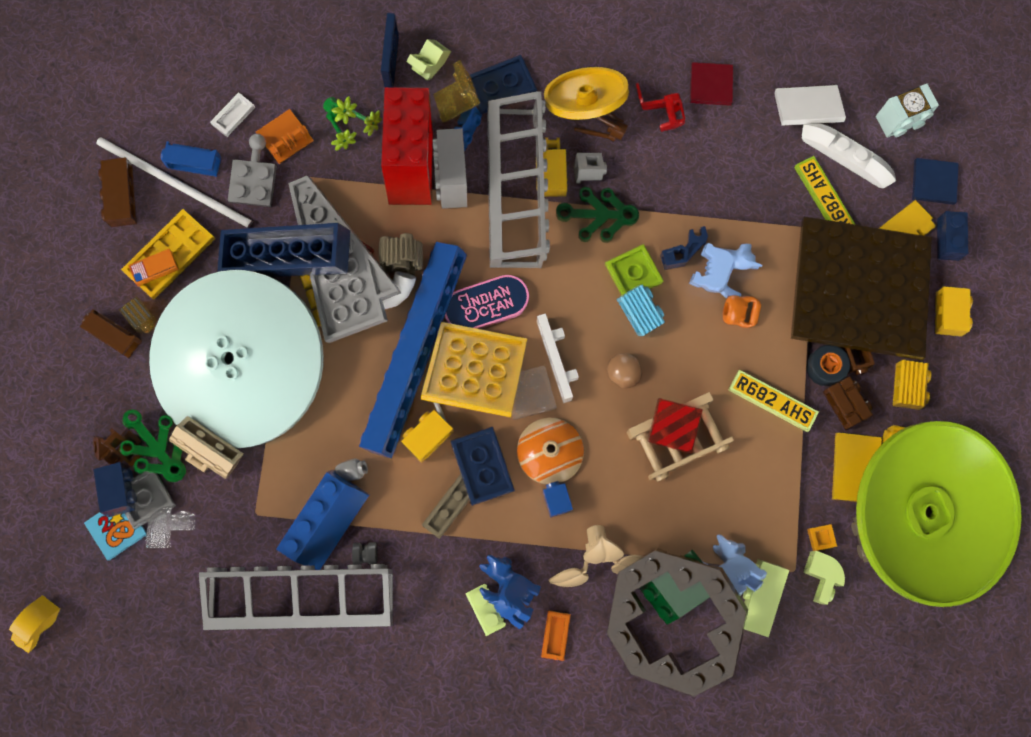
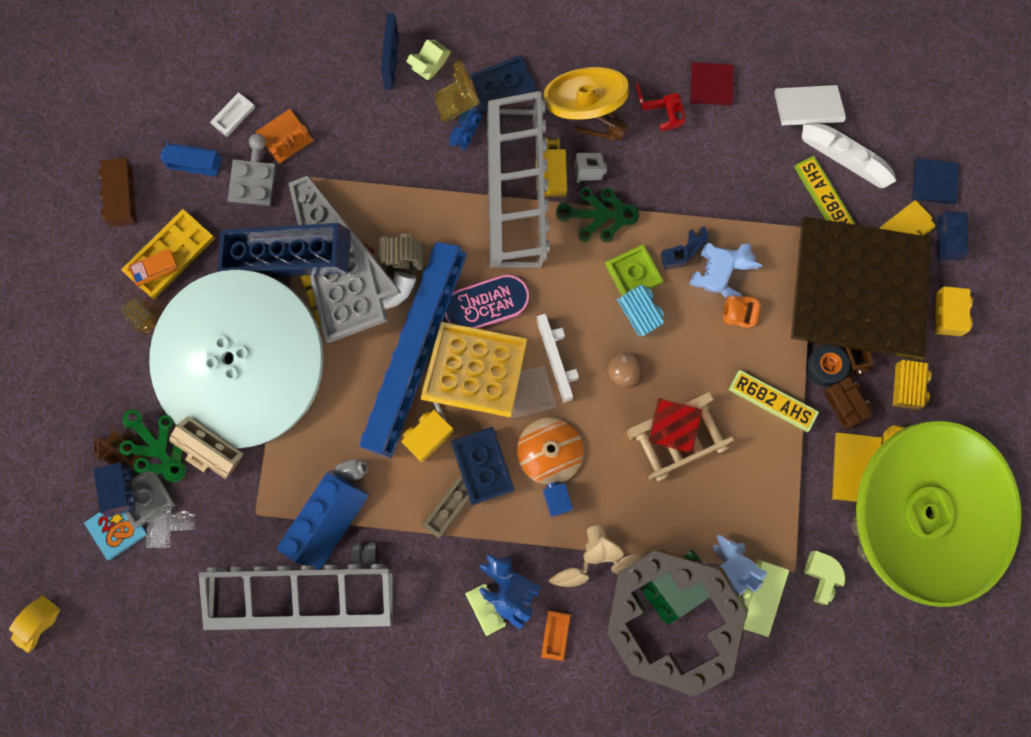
reddish brown window [80,309,142,358] -> none
white piece [97,137,253,228] -> none
lime plant [323,96,382,151] -> none
red window [381,87,433,205] -> none
light grey brick [433,129,467,209] -> none
light orange plate [807,524,837,551] -> none
light aqua brick [876,84,939,138] -> none

